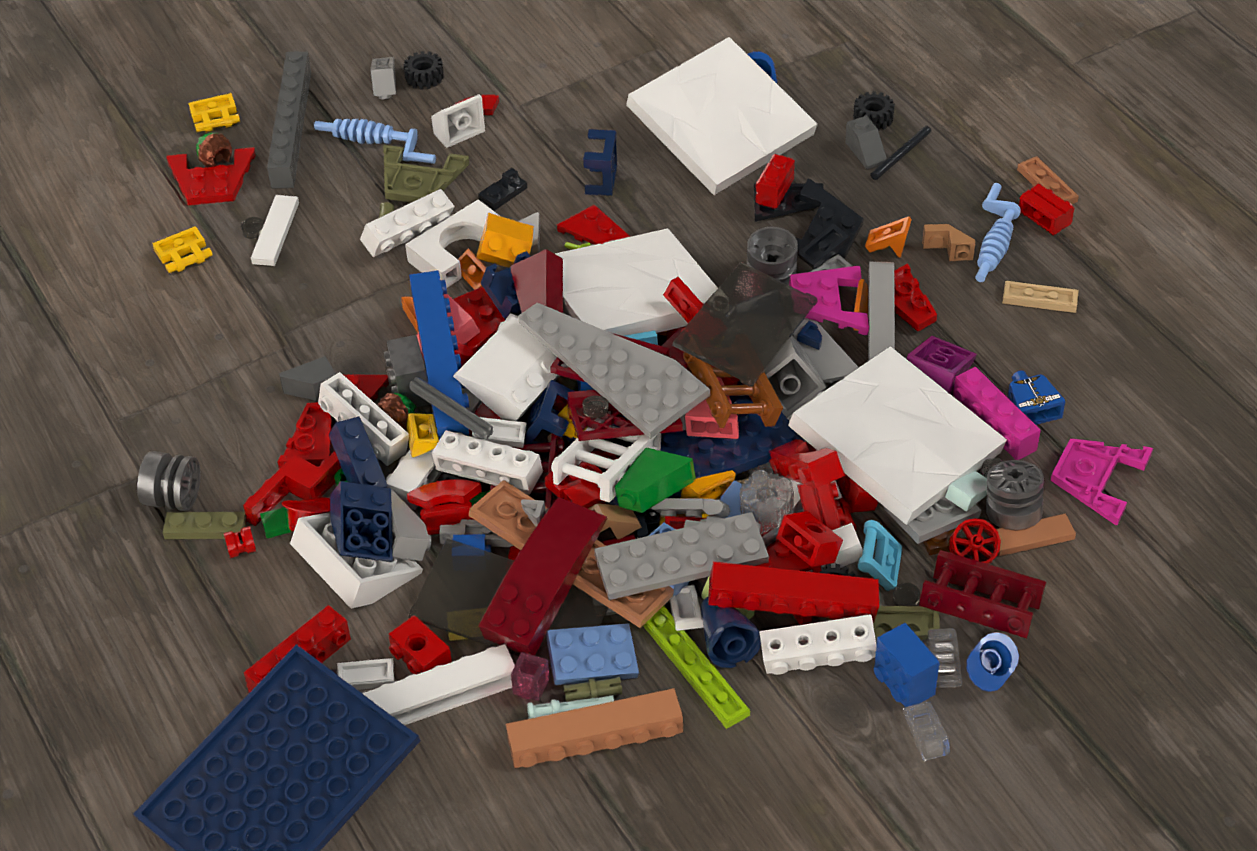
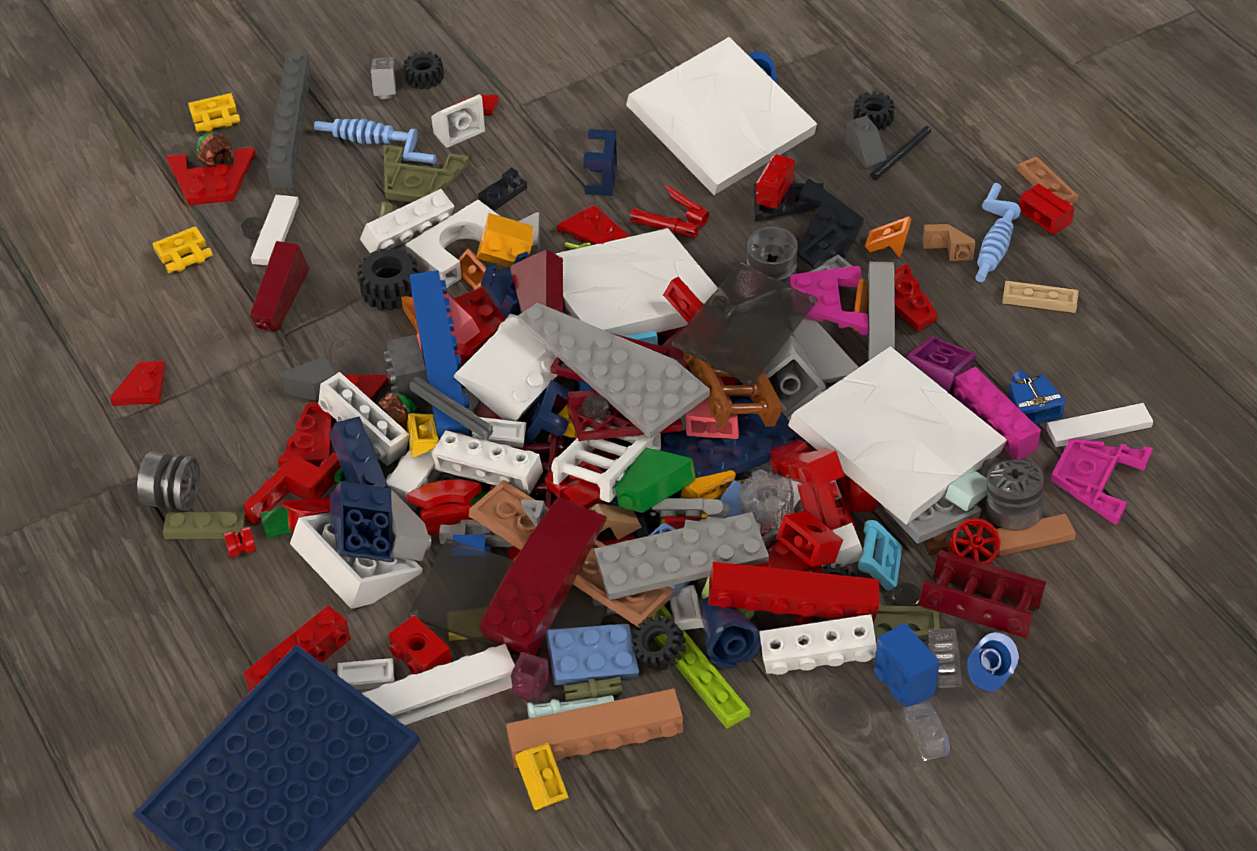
dark blue tile [797,321,822,350] -> none
none -> red wing [111,360,166,406]
none -> dark red slope [249,241,310,331]
none -> black tyre [357,248,418,311]
none -> yellow slope [515,743,569,810]
none -> red pin [629,208,700,239]
none -> black tyre [631,615,686,670]
none -> red plant [665,185,710,228]
none -> white tile [1046,403,1153,447]

